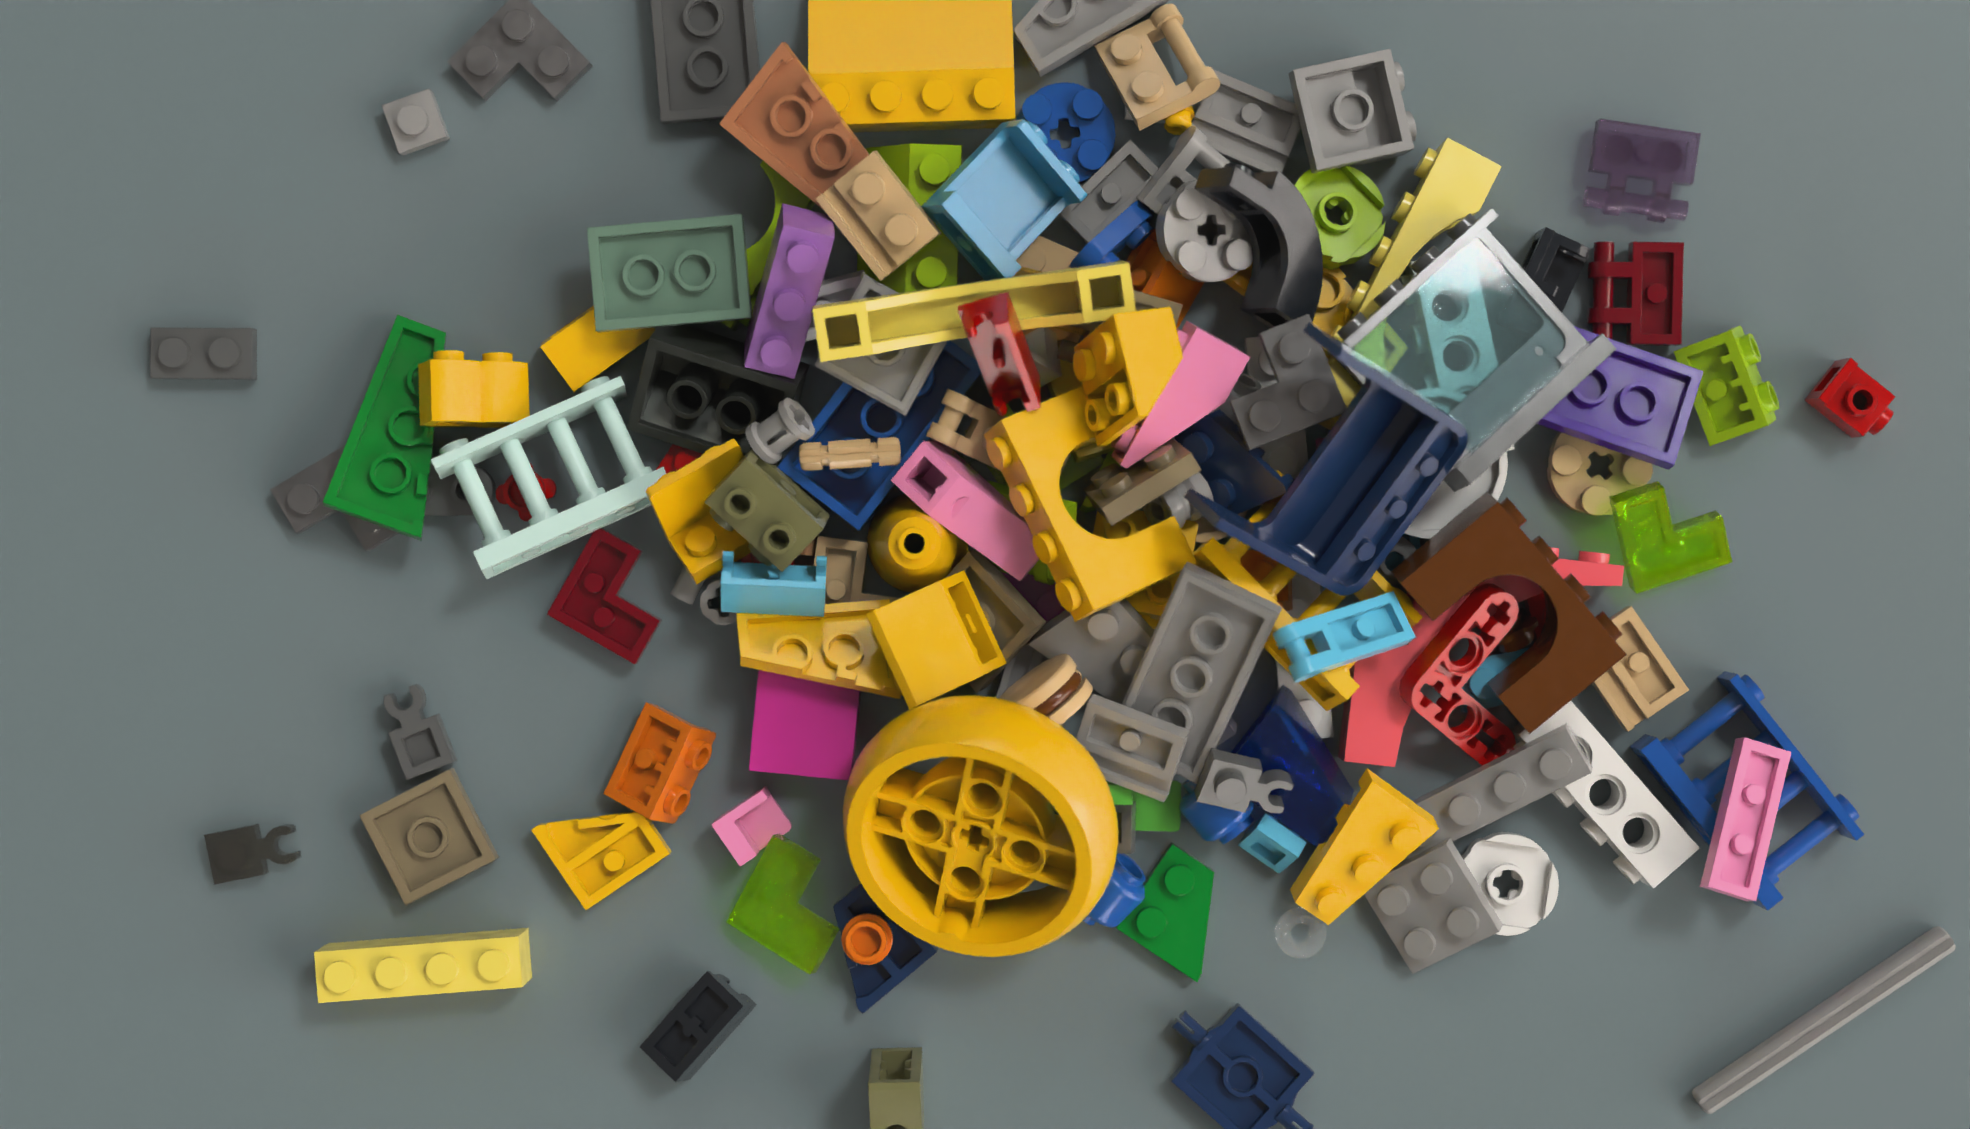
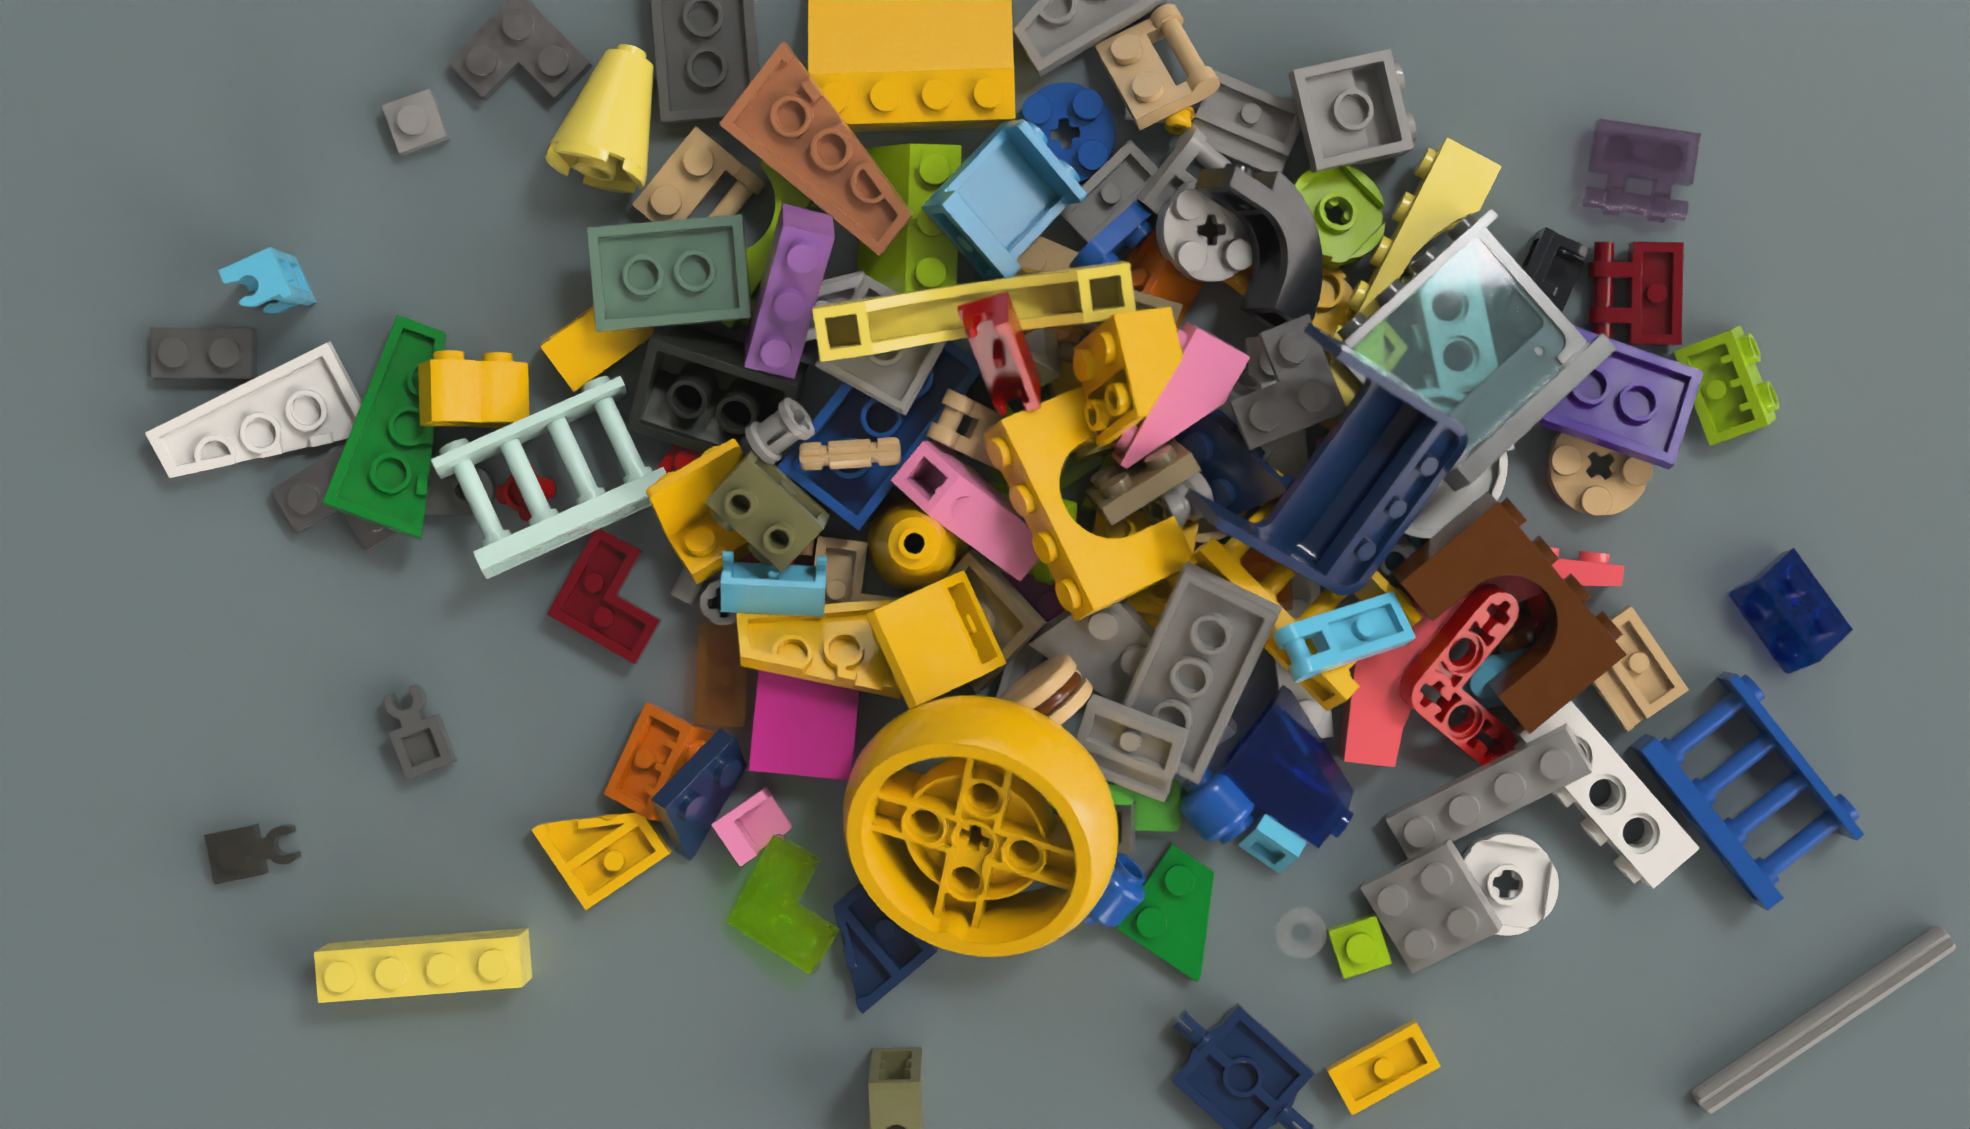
dark tan plate [359,768,499,906] -> none
black hinge [640,971,757,1082] -> none
tan plate [816,151,941,281] -> none
orange plate [841,913,893,965] -> none
plate [1194,748,1293,813] -> none
yellow wing [1290,768,1439,925] -> none
clear neon green plate [1609,481,1732,594] -> none
bright pink plate [1700,737,1791,901] -> none
red brick [1805,358,1896,438] -> none
none -> white wing [145,341,363,478]
none -> medium azure hinge [218,247,317,314]
none -> light yellow cone [545,44,654,193]
none -> tan plate [632,126,767,222]
none -> dark blue wing [651,728,747,861]
none -> clear orange plate [694,623,749,727]
none -> yellow plate [1325,1019,1441,1115]
none -> lime plate [1326,913,1392,979]
none -> clear blue bracket [1729,548,1853,674]

